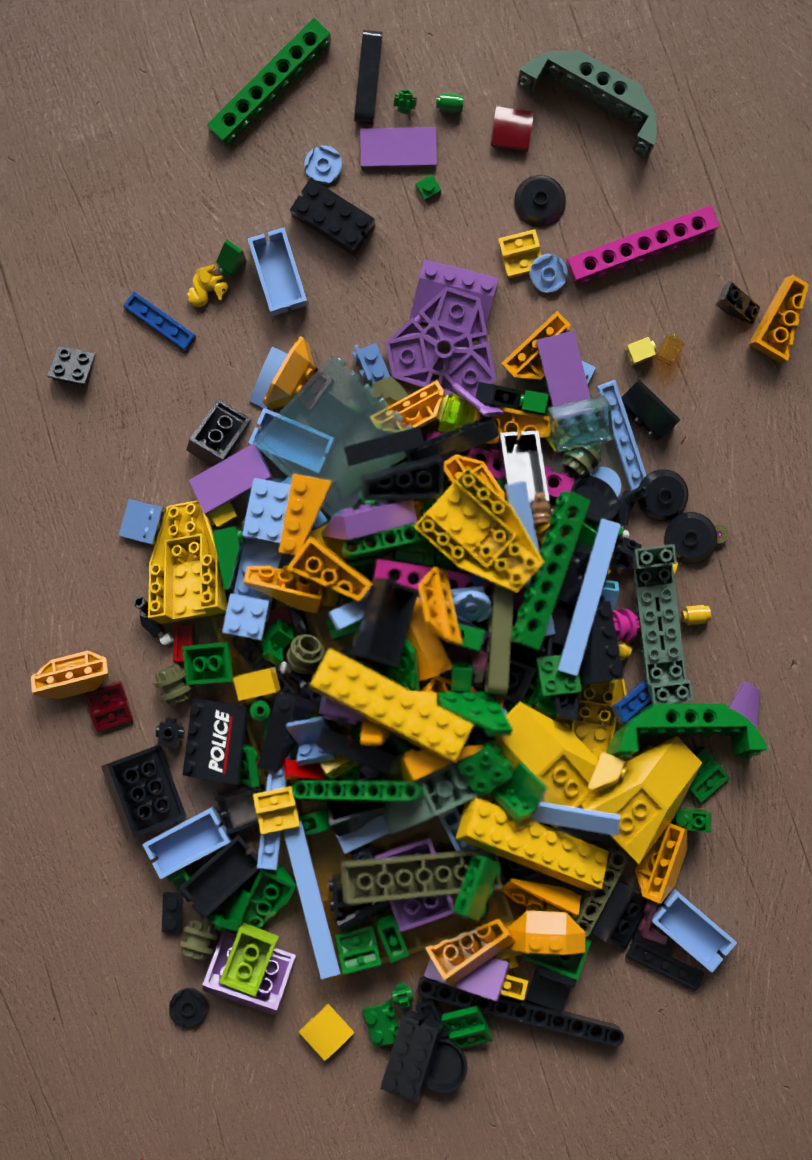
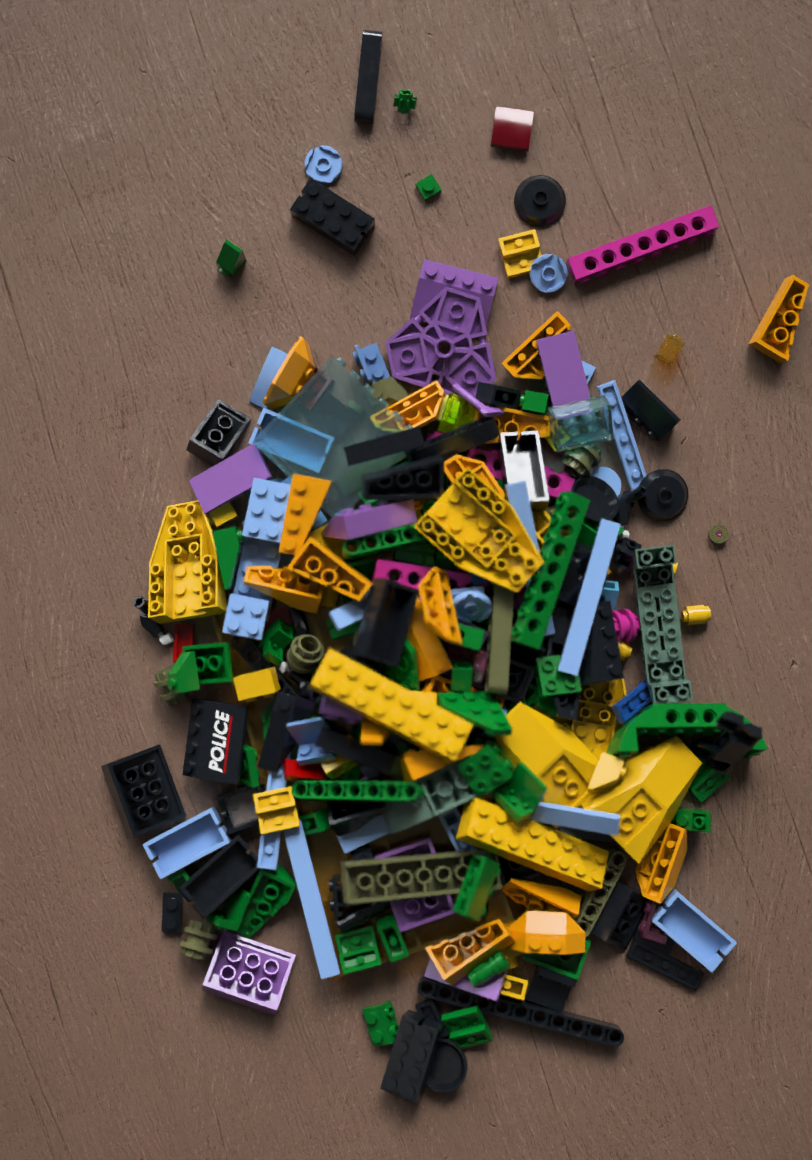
light orange wedge [31,651,109,700] -> none
hinge [47,346,95,386] -> none
dark red slope [84,681,133,732] -> none
medium blue bracket [119,499,166,545] -> none
blue tile [123,291,196,351] -> none
black brick [156,718,185,747] -> none
black tile [169,988,208,1027] -> none
yellow animal [187,264,228,307] -> none
green brick [207,18,331,146] -> none
lime slope [219,922,279,997] -> none
light blue piece [248,227,308,316] -> none
green brick [250,701,270,720] -> none
yellow slope [298,1004,355,1061] -> none
medium lavender tile [360,127,437,168] -> none
green gear [392,982,414,1008] -> none
green brick [436,93,464,114] -> none
sand green slope [517,49,657,157] -> none
medium nougat animal [531,492,551,525] -> none
light yellow brick [625,337,657,366] -> none
black piece [664,512,717,564] -> none
black slope [716,281,760,324] -> none
medium lavender slope [728,681,760,728] -> none
none -> green slope [167,651,200,694]
none -> green axle [468,951,510,987]
none -> black bracket [690,711,763,773]

